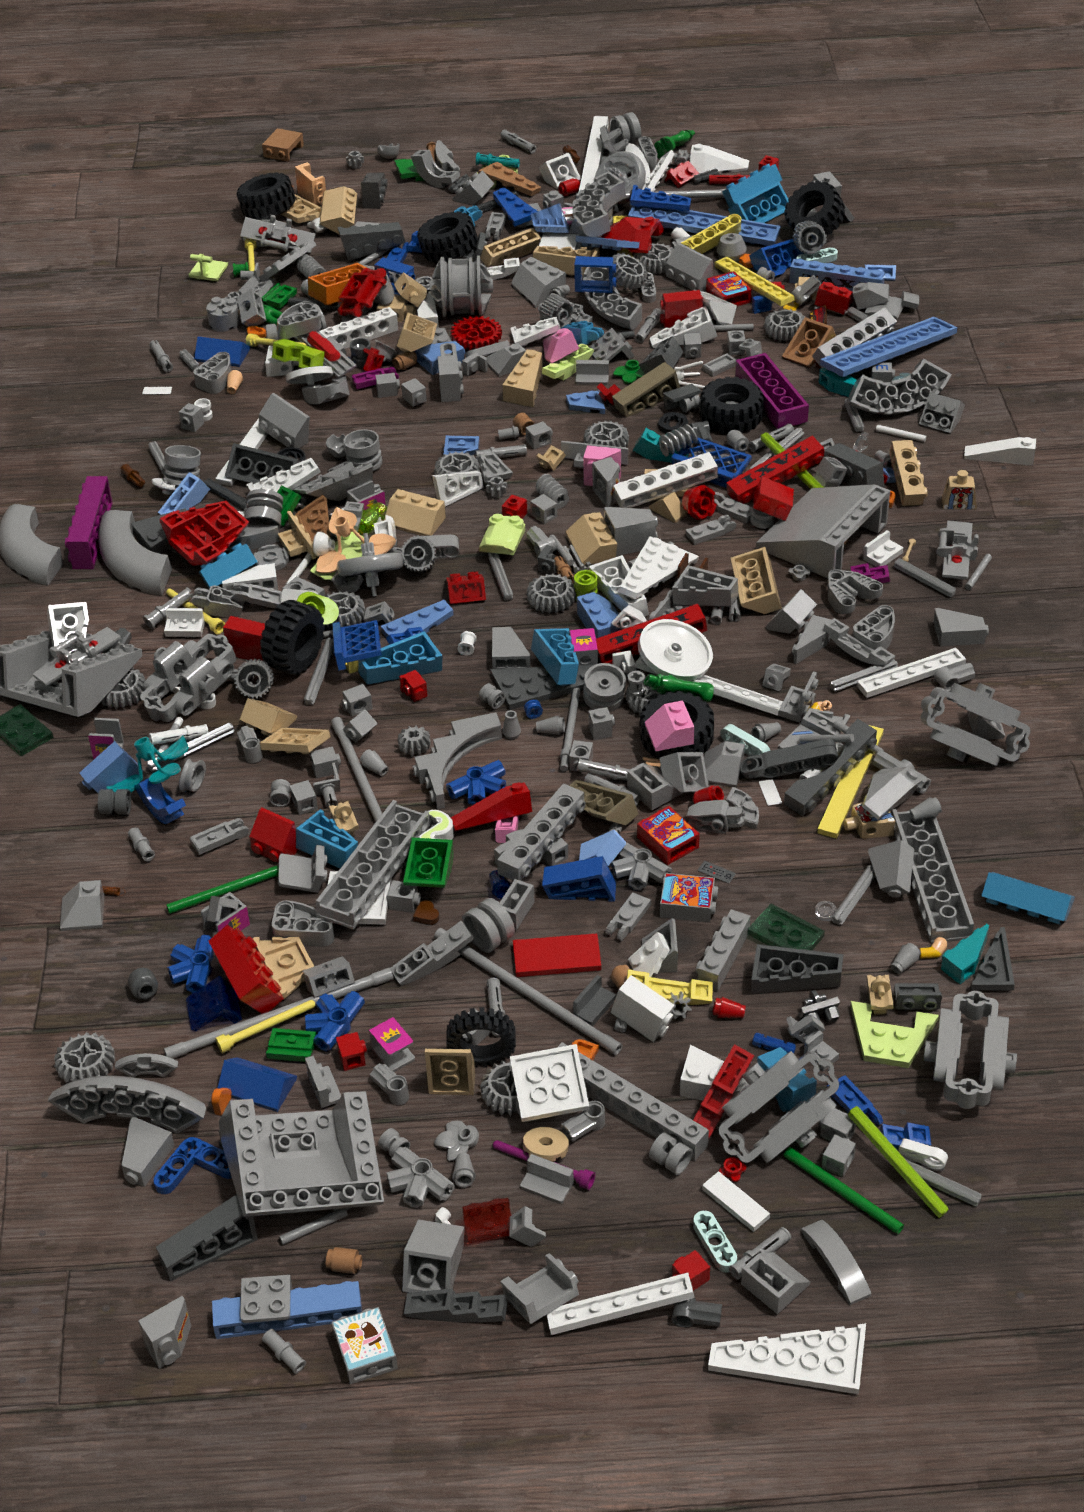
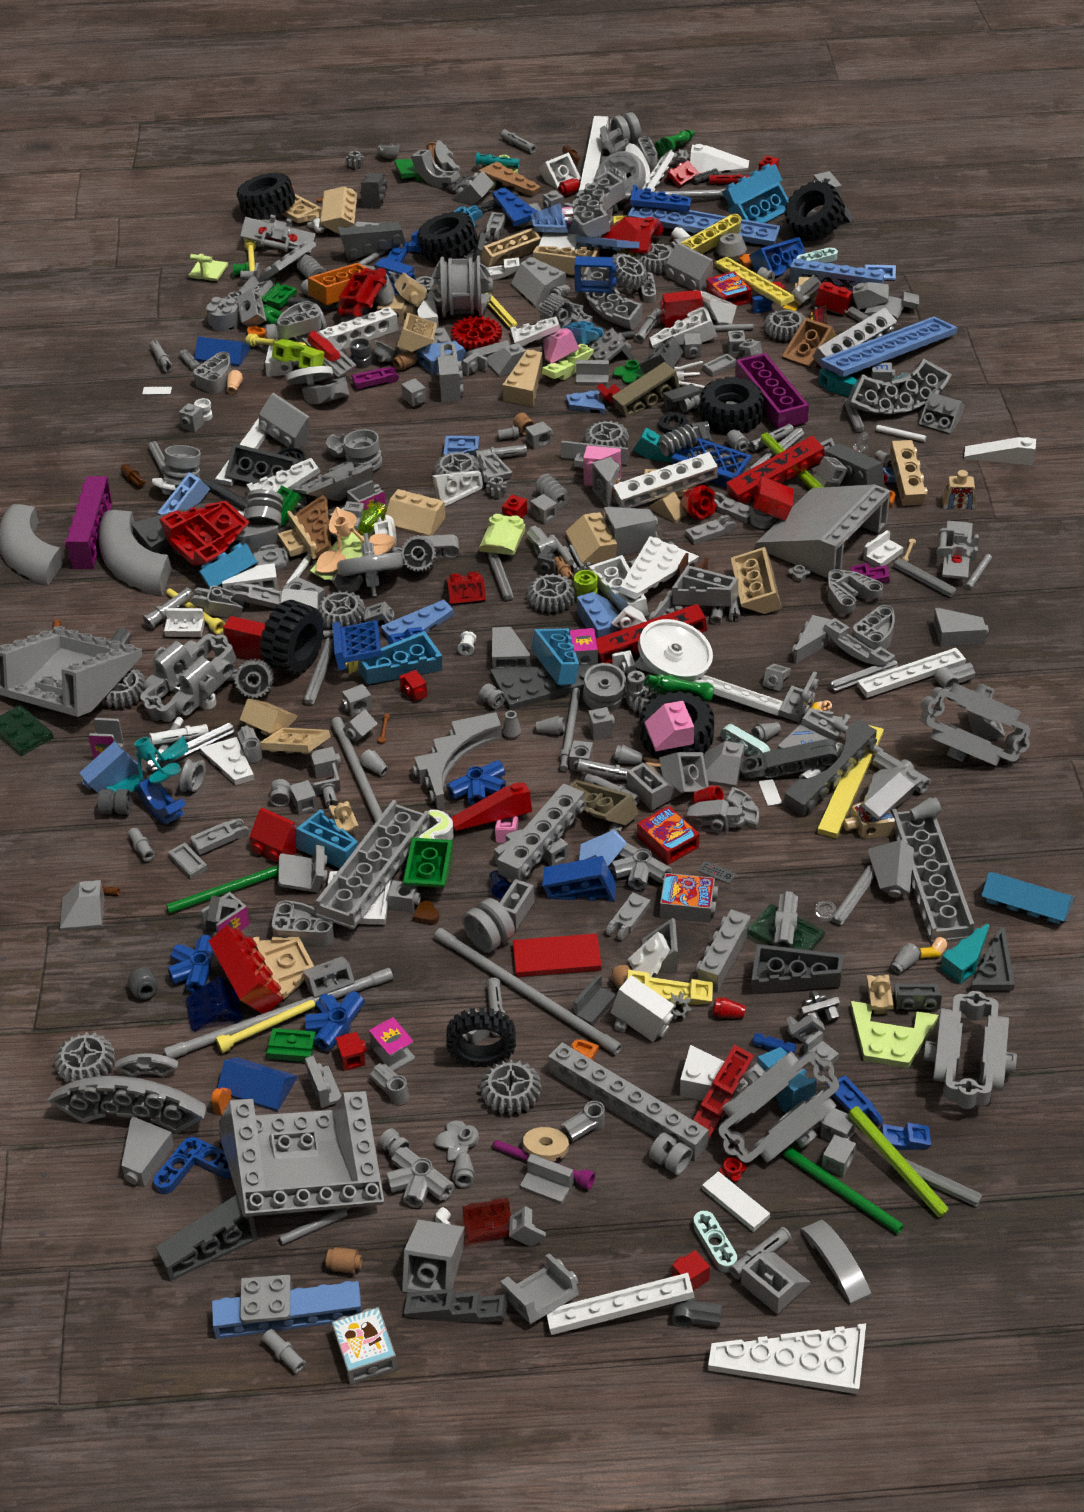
light grey piece [33,627,121,686] -> none
white wedge [47,602,89,654] -> none
light grey slope [138,1296,191,1369] -> none
medium nougat panel [262,128,304,162] -> none
light nougat panel [295,162,326,206] -> none
lime piece [297,592,339,625] -> none
white brick [313,532,335,557] -> none
red bracket [363,347,385,372] -> none
light grey brick [375,373,400,398] -> none
light grey slope [390,920,474,985] -> none
light grey gear [398,725,431,757] -> none
tan slope [425,1049,475,1095] -> none
white plate [510,1044,590,1122] -> none
blue bush [524,700,543,719] -> none
tan bracket [536,445,566,471] -> none
light grey slope [765,589,817,634] -> none
light grey brick [792,221,827,255] -> none
light grey bar [799,734,854,743] -> none
white piece [899,1138,948,1171] -> none
none -> light grey tile [168,843,208,879]
none -> white wing [199,737,254,785]
none -> dark orange hinge [378,713,390,745]
none -> light yellow axle [485,293,517,329]
none -> light grey cone [614,745,643,765]
none -> light grey piece [774,891,798,948]

